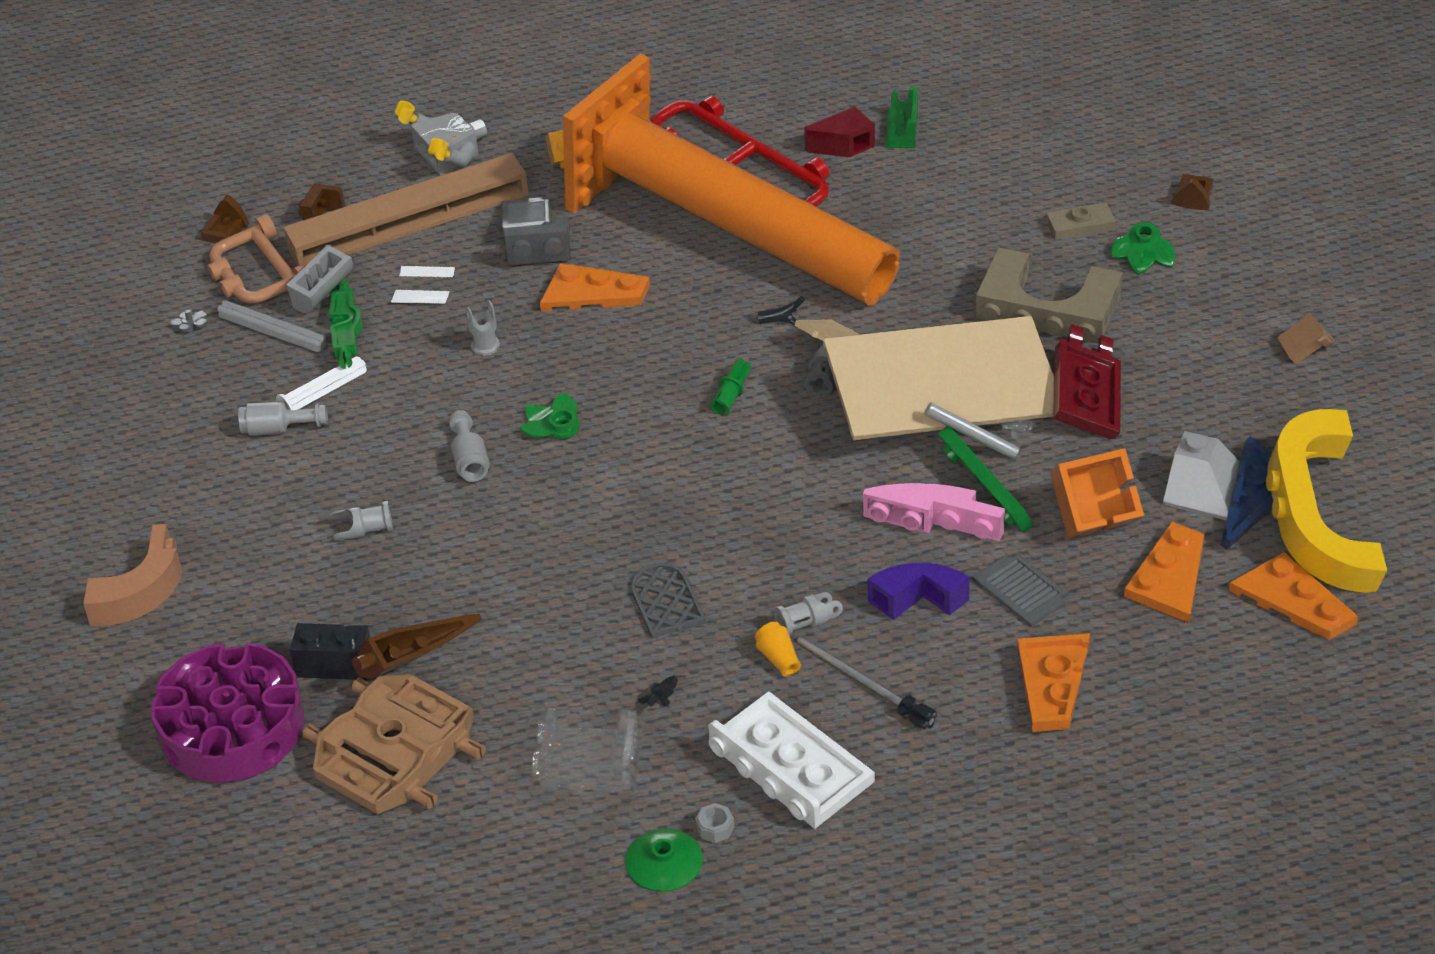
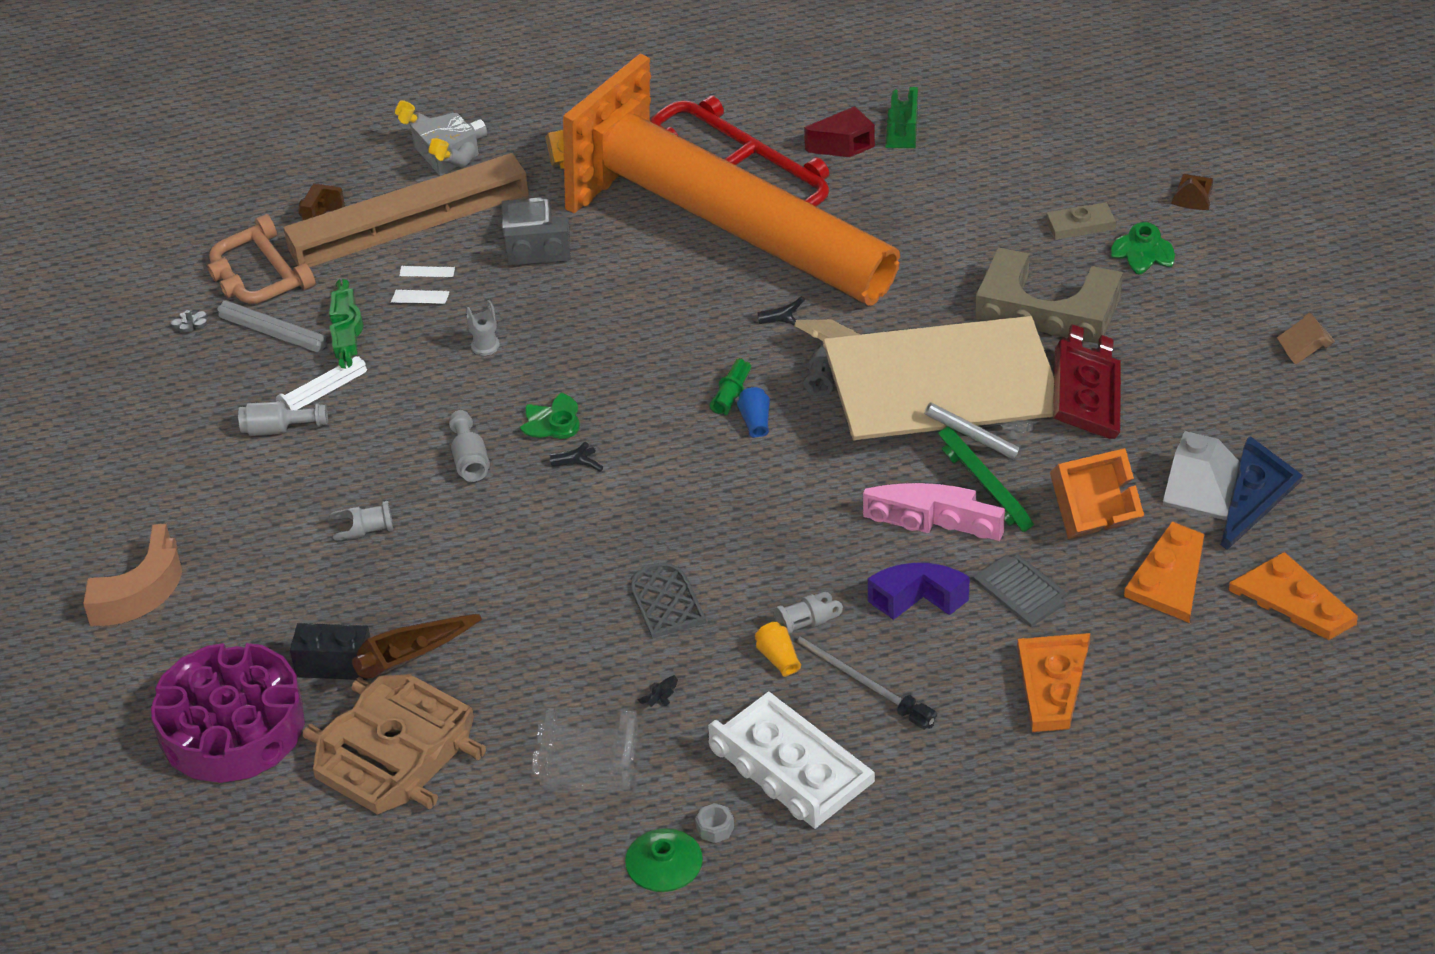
reddish brown tile [201,195,249,243] -> none
light grey brick [286,244,353,313] -> none
orange wing [540,263,650,311] -> none
yellow arch [1266,409,1387,593] -> none
none -> black bar [550,442,603,472]
none -> blue cone [737,387,770,438]

